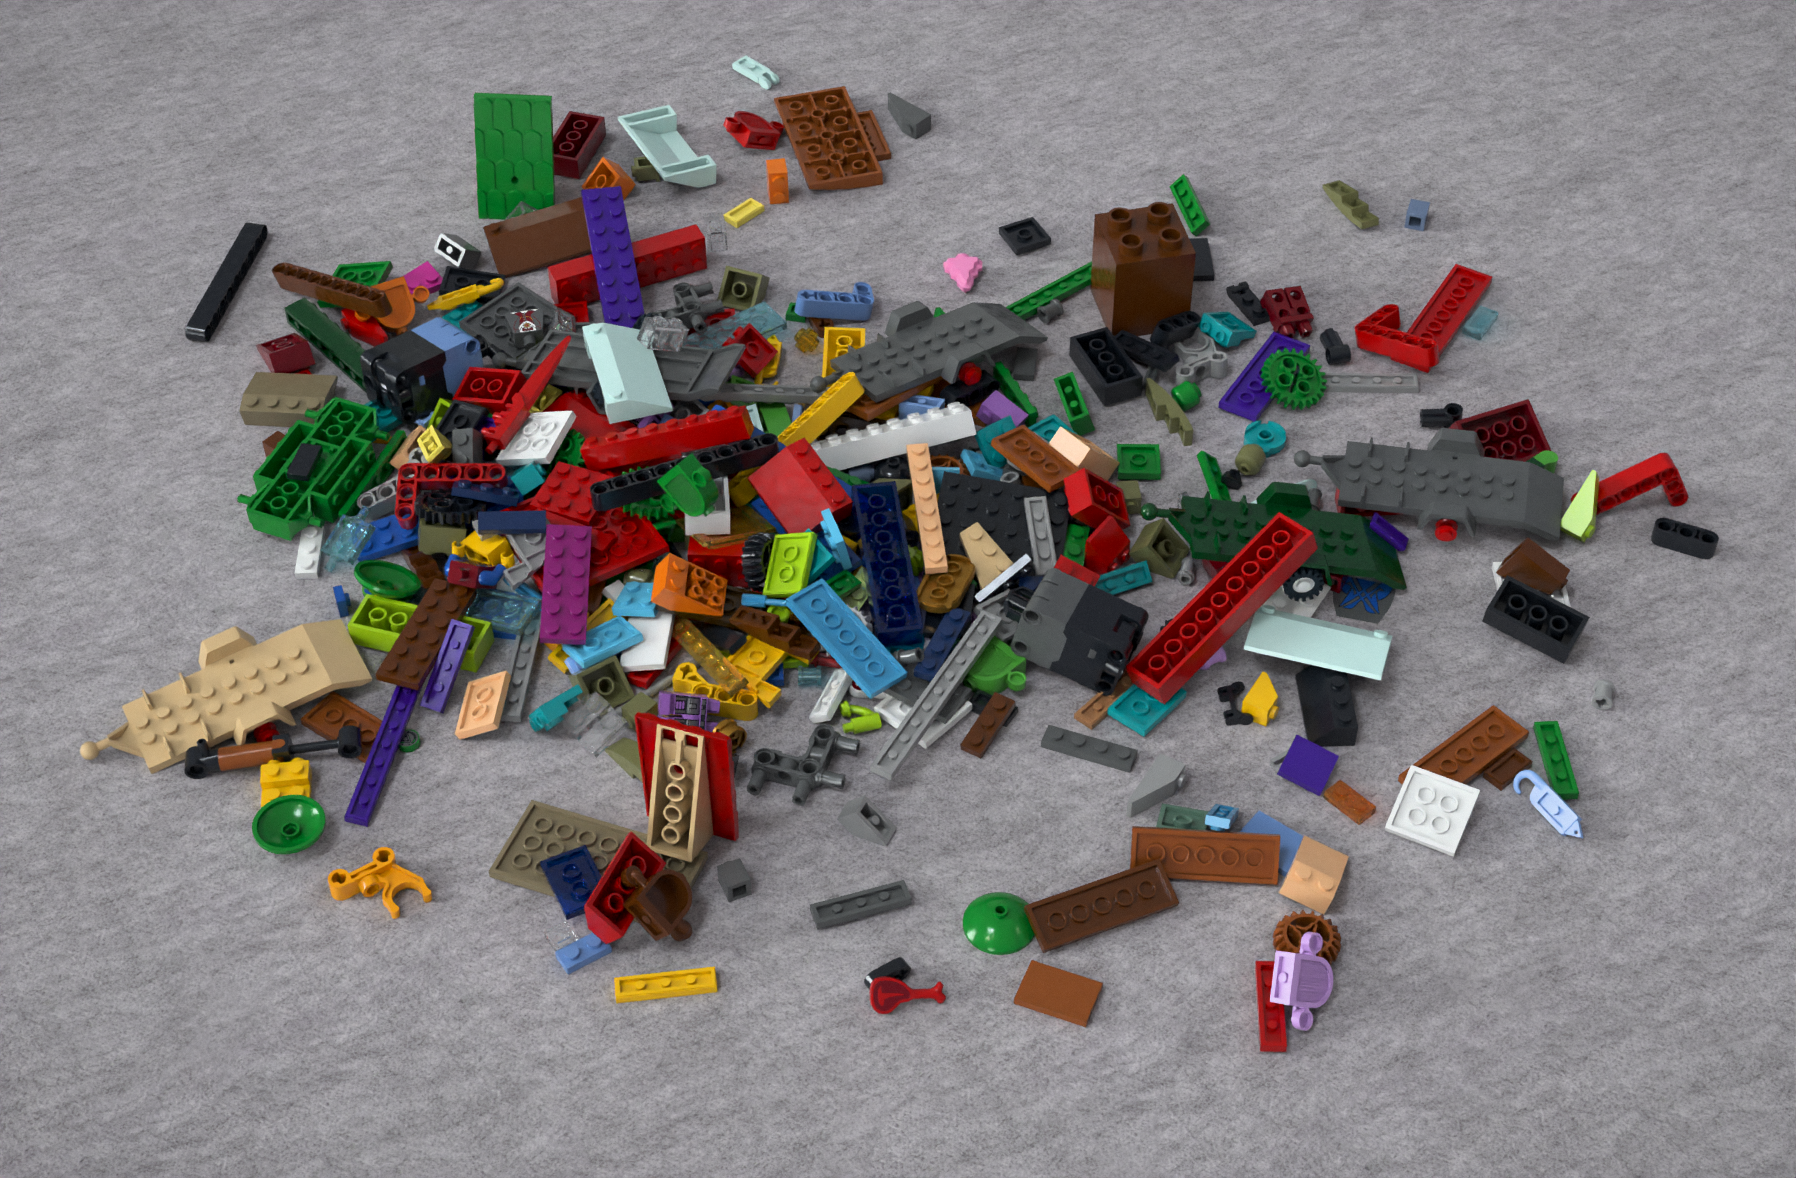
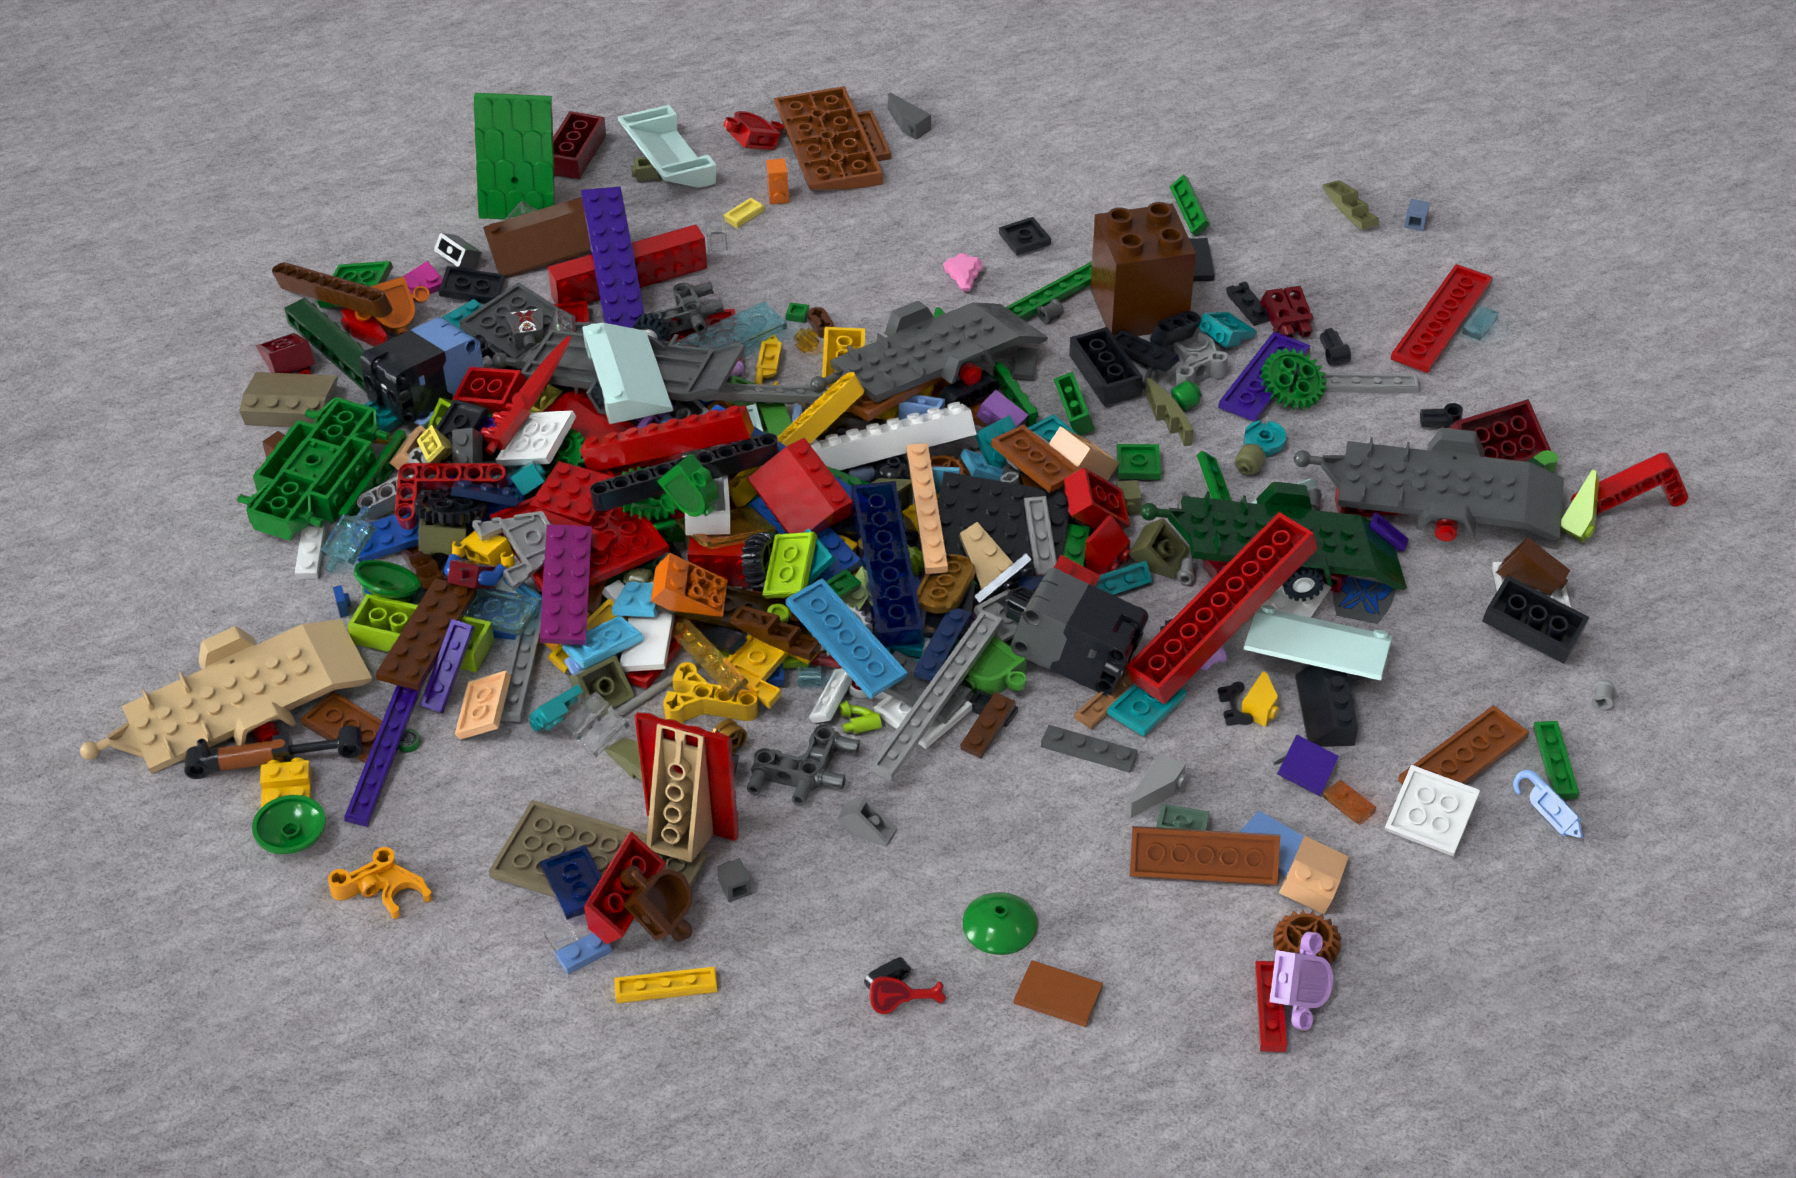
black beam [185,222,268,342] -> none
black tile [286,443,323,481] -> none
yellow plate [427,278,504,310] -> none
dark blue tile [478,510,546,535] -> none
orange slope [581,157,636,200] -> none
olive brick [621,691,659,731] -> none
clear brick [637,316,689,352] -> none
medium lavender hips [657,691,720,732] -> none
olive slope [717,265,770,314] -> none
red plate [721,323,778,378] -> none
light aqua hinge [732,56,780,90] -> none
dark azure axle [741,593,787,608] -> none
medium blue beam [794,282,874,321] -> none
dark grey plate [810,880,912,930] -> none
medium azure plate [820,508,852,570] -> none
dark grey pin [893,647,924,668] -> none
reddish brown plate [1024,859,1179,953] -> none
dark azure plate [1205,804,1239,831] -> none
black tile [1221,469,1242,490] -> none
red beam [1354,304,1440,367] -> none
reddish brown tile [1483,748,1533,791] -> none
black beam [1651,518,1719,560] -> none

